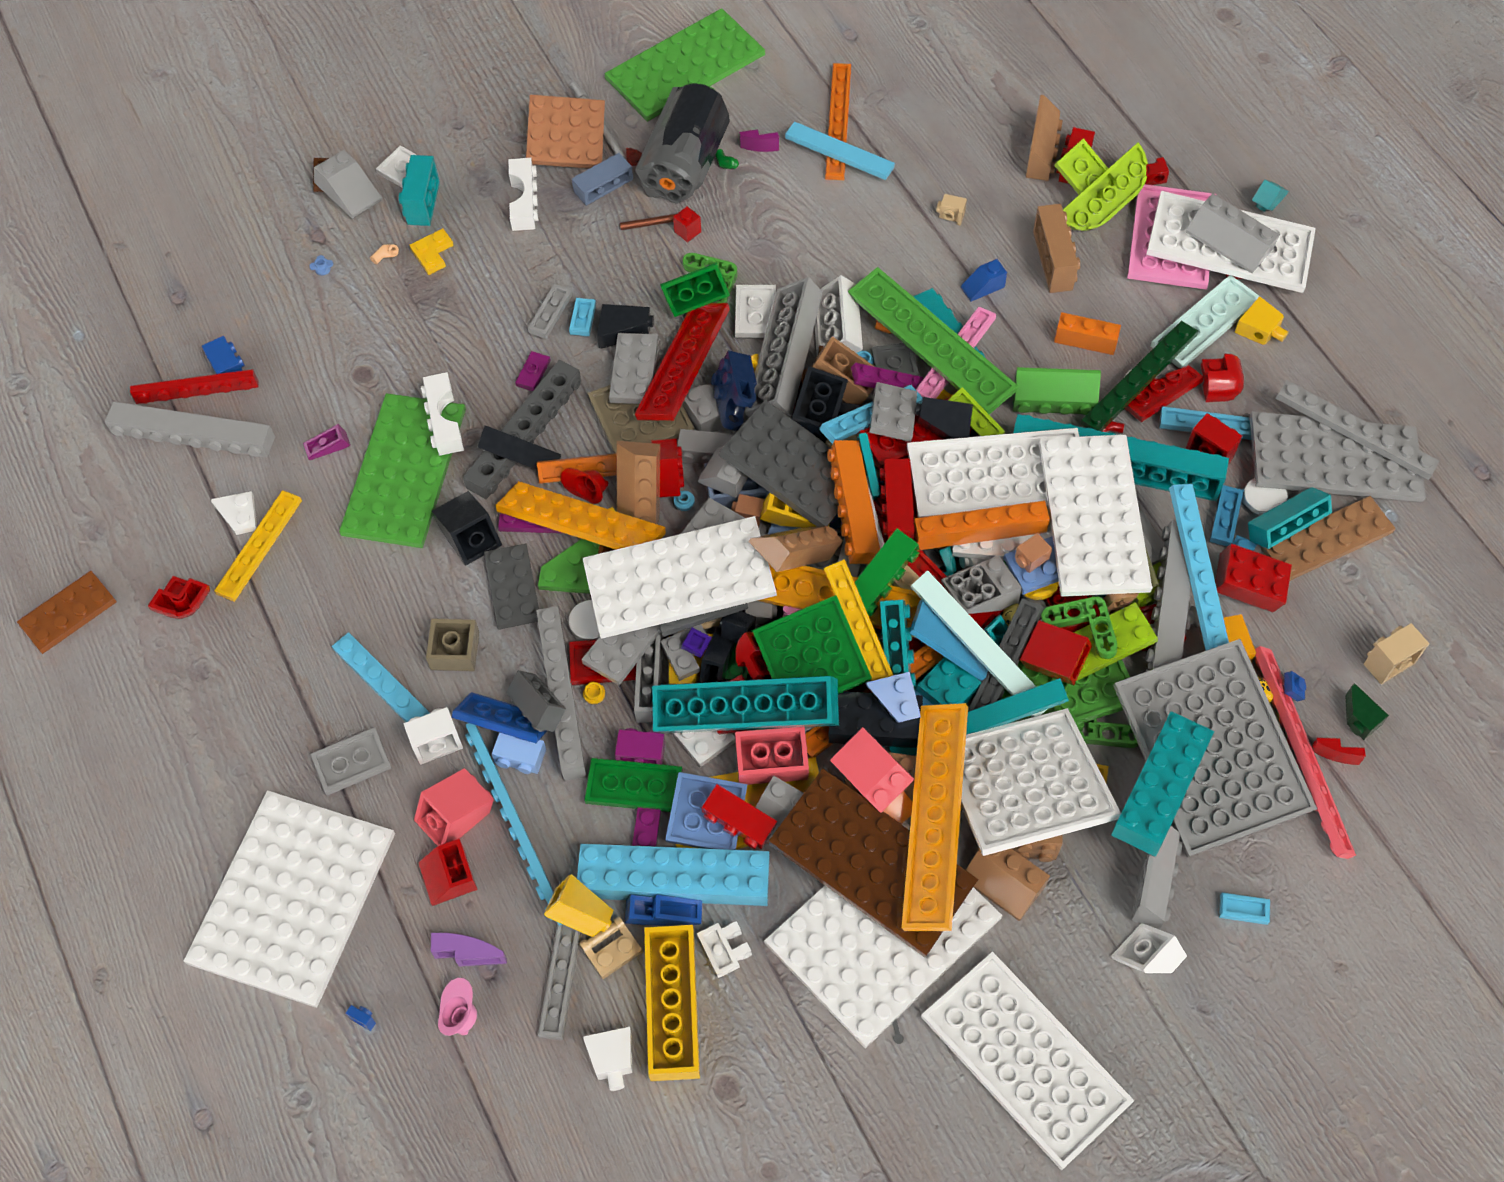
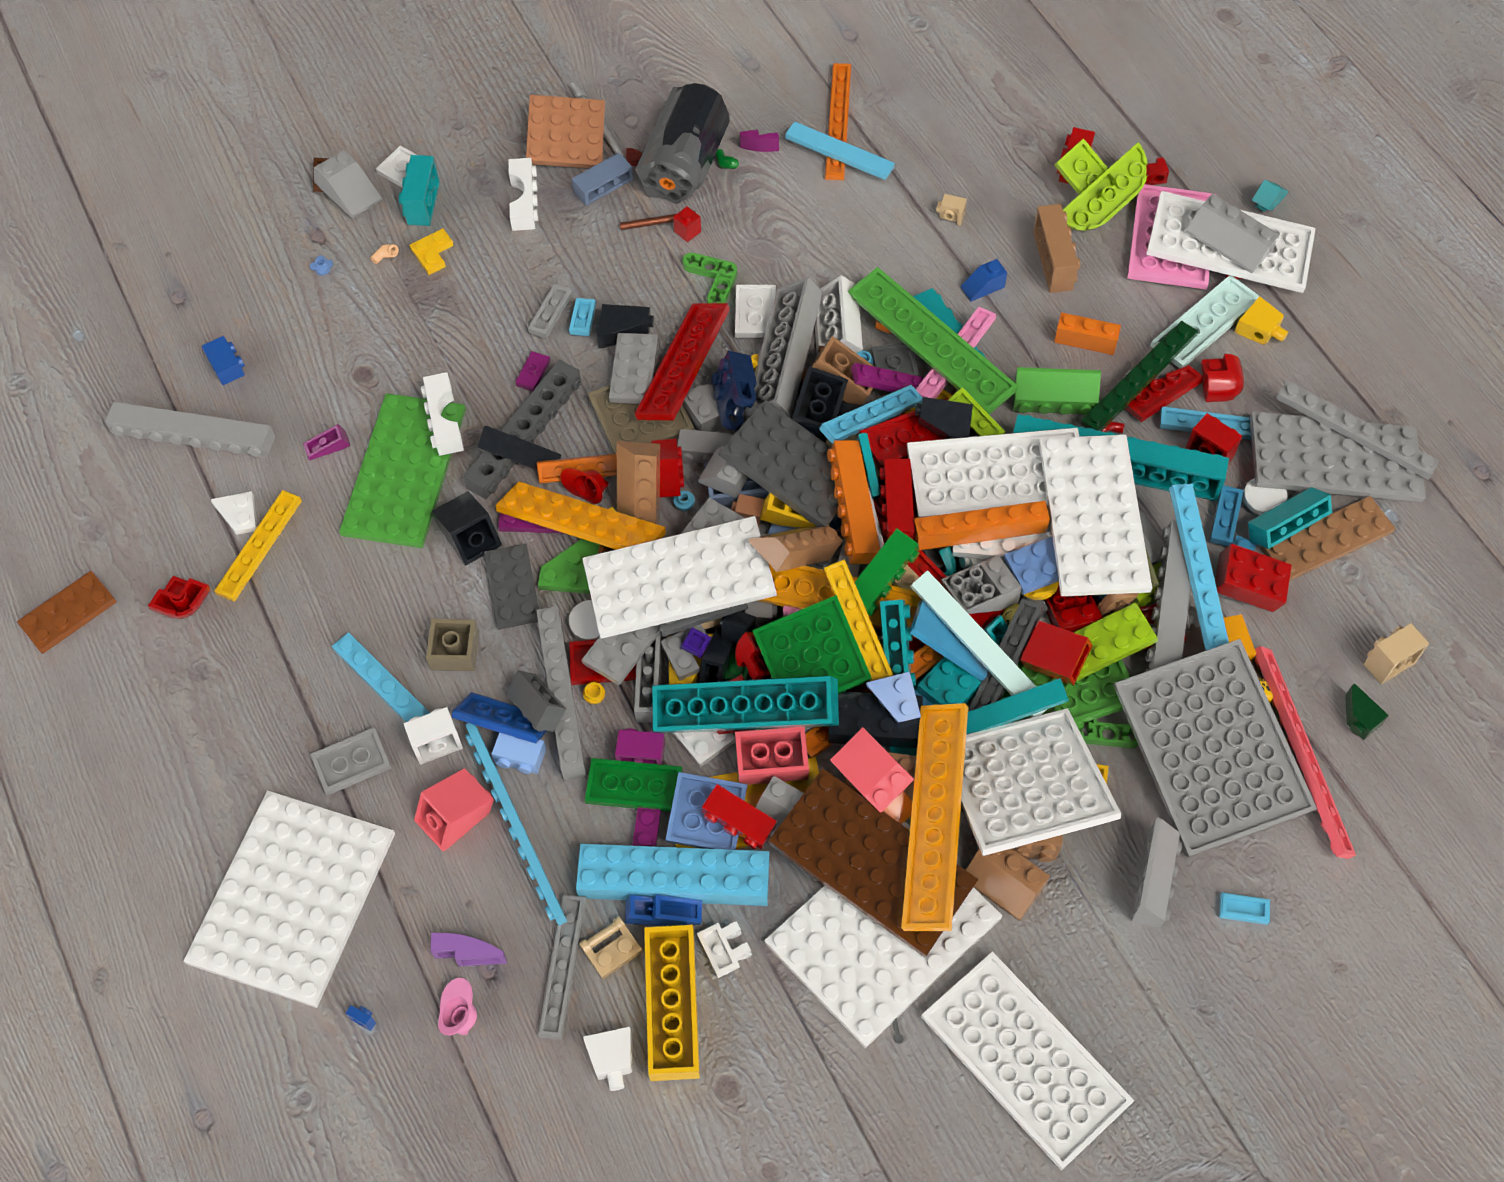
red plate [130,369,259,404] -> none
red slope [419,838,478,906] -> none
yellow slope [544,874,614,937] -> none
bright green plate [604,8,765,122] -> none
green slope [660,262,730,317] -> none
light grey plate [869,382,917,442] -> none
nougat brick [1015,533,1052,573] -> none
medium nougat slope [1026,95,1063,181] -> none
bright green beam [1041,597,1117,659] -> none
teal brick [1111,711,1215,857] -> none
white slope [1111,923,1187,973] -> none
blue plate [1284,671,1306,702] -> none
red slope [1311,738,1366,765] -> none

